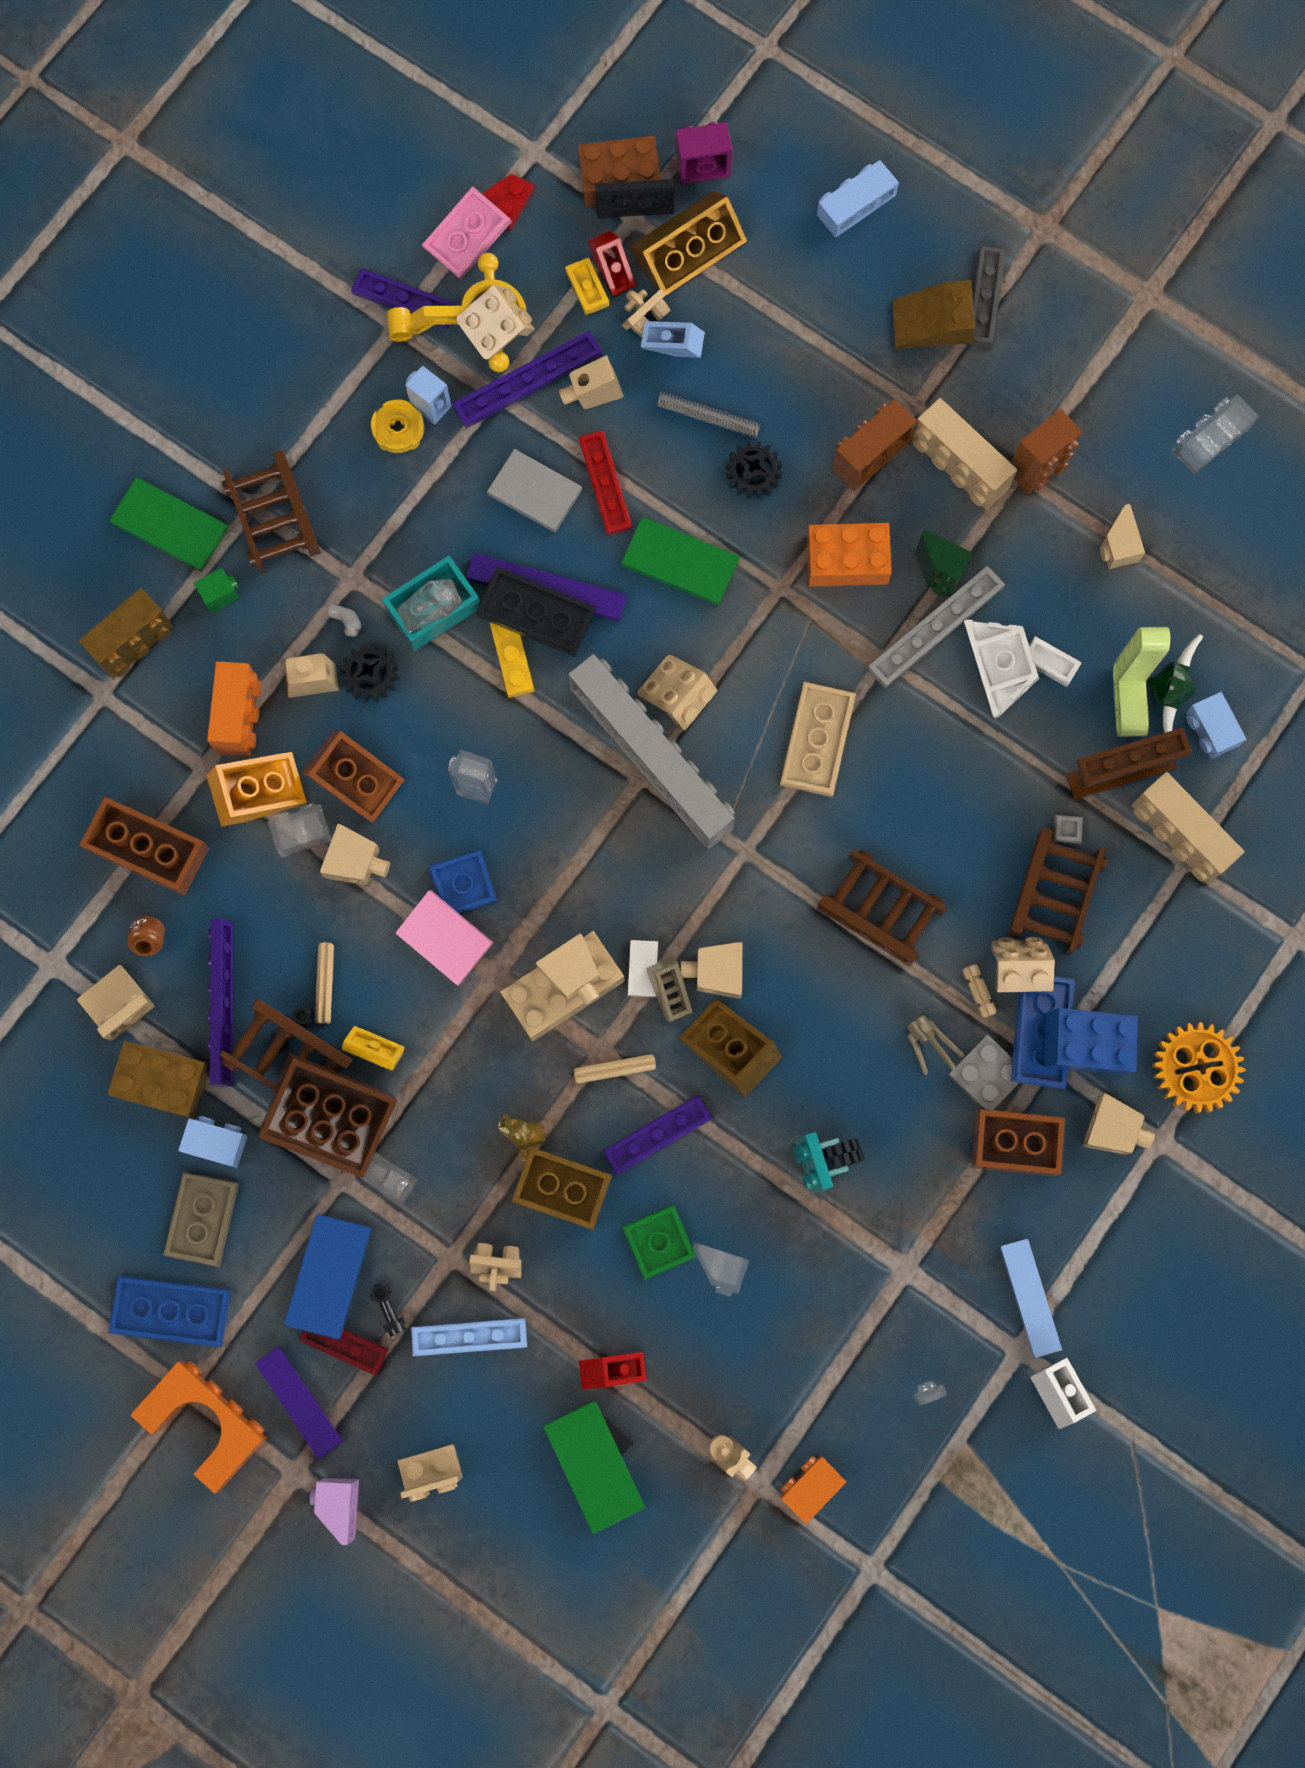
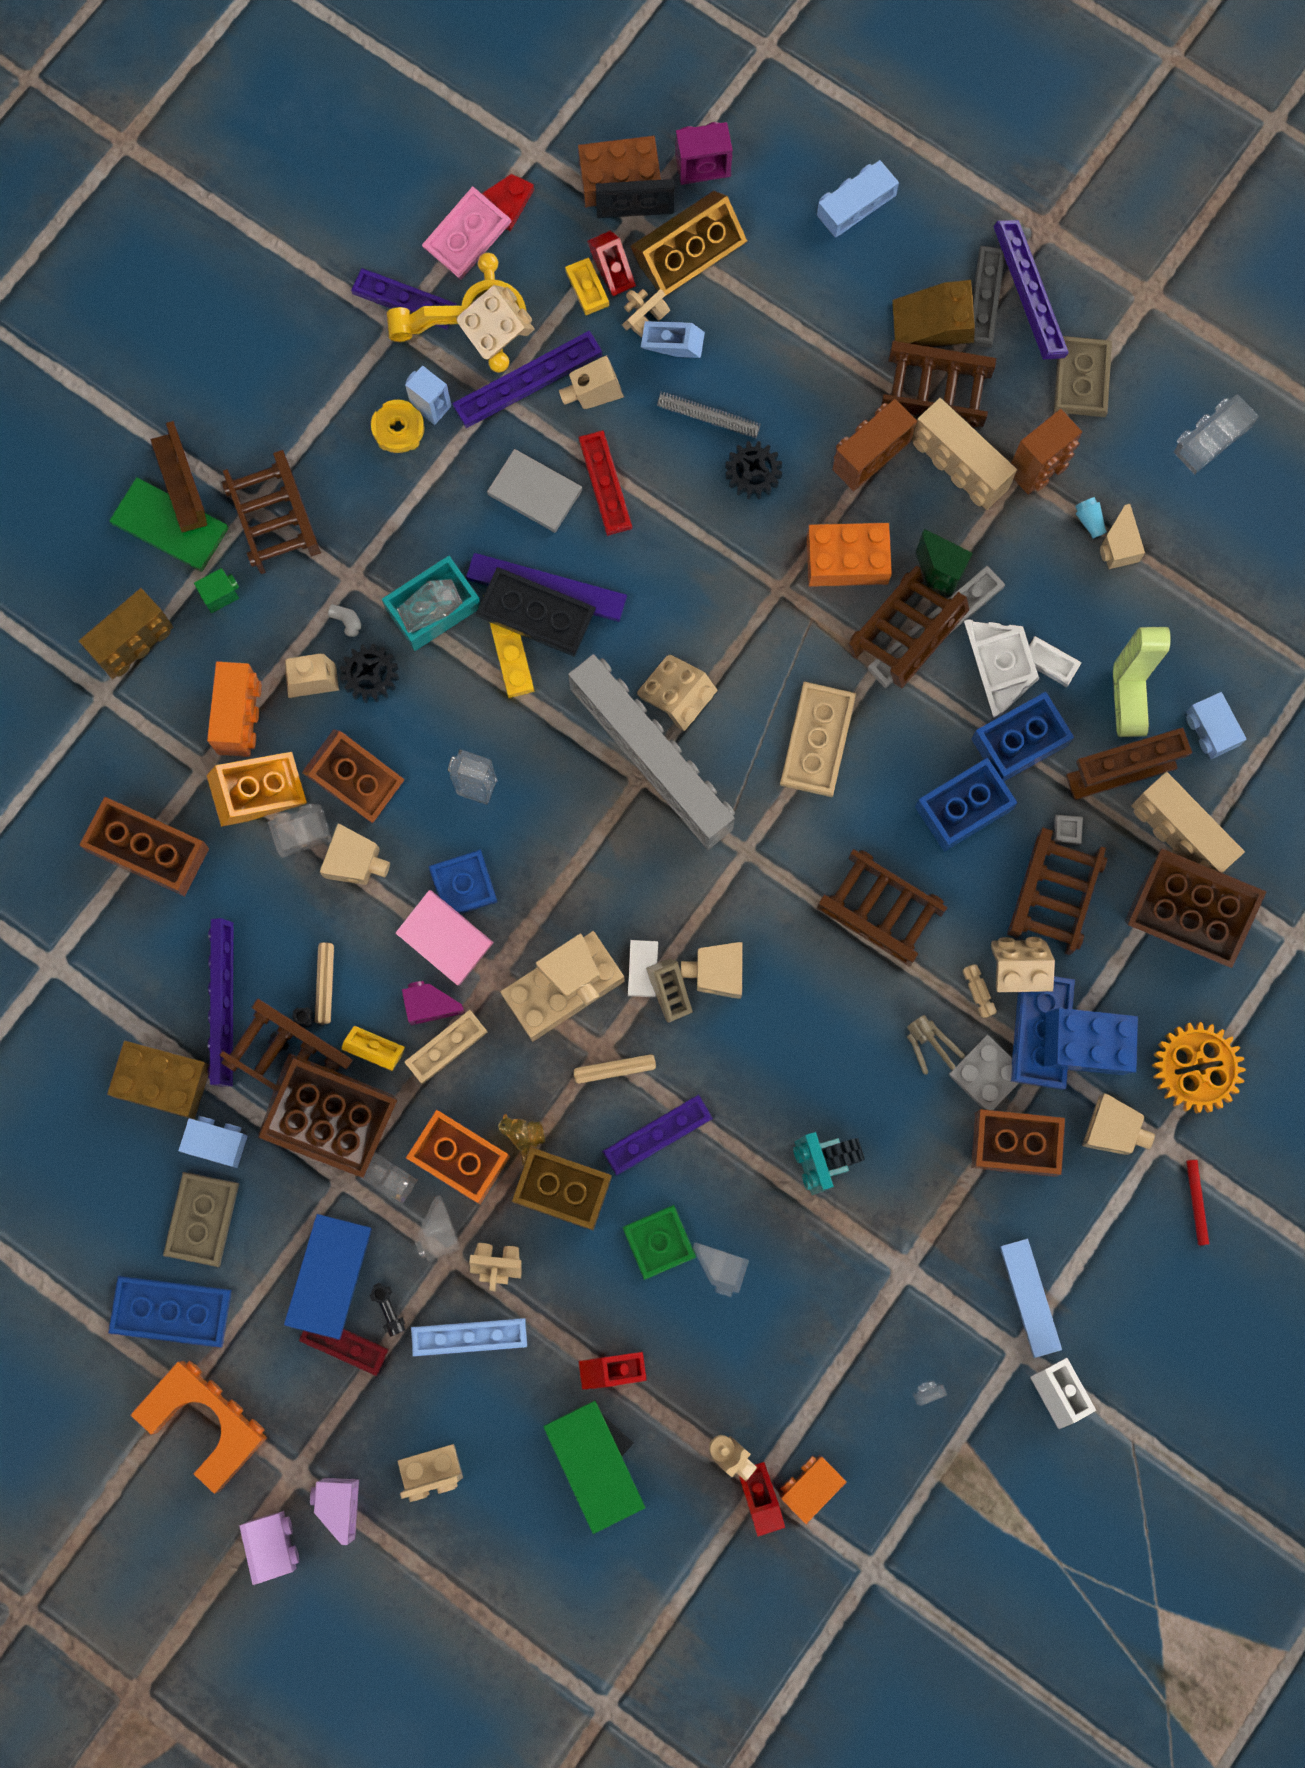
tan bracket [77,965,155,1042] -> none
dark orange head [127,916,165,957] -> none
dark purple tile [255,1346,344,1459] -> none
green tile [621,517,740,606] -> none
pearl gold slope [679,999,782,1098] -> none
dark green helmet [1146,634,1203,733] -> none
none -> reddish brown fence [150,421,207,533]
none -> lavender slope [239,1511,299,1585]
none -> magenta slope [402,981,465,1026]
none -> tan plate [405,1010,488,1085]
none -> orange brick [406,1110,510,1205]
none -> clear slope [416,1195,462,1262]
none -> red slope [738,1462,785,1536]
none -> reddish brown fence [849,566,969,689]
none -> reddish brown fence [881,341,997,428]
none -> blue brick [915,757,1018,852]
none -> blue brick [971,692,1074,781]
none -> dark purple tile [993,220,1069,360]
none -> dark tan tile [1054,336,1112,417]
none -> medium azure cone [1075,497,1107,539]
none -> reddish brown slope [1125,848,1267,968]
none -> red bar [1186,1160,1209,1245]

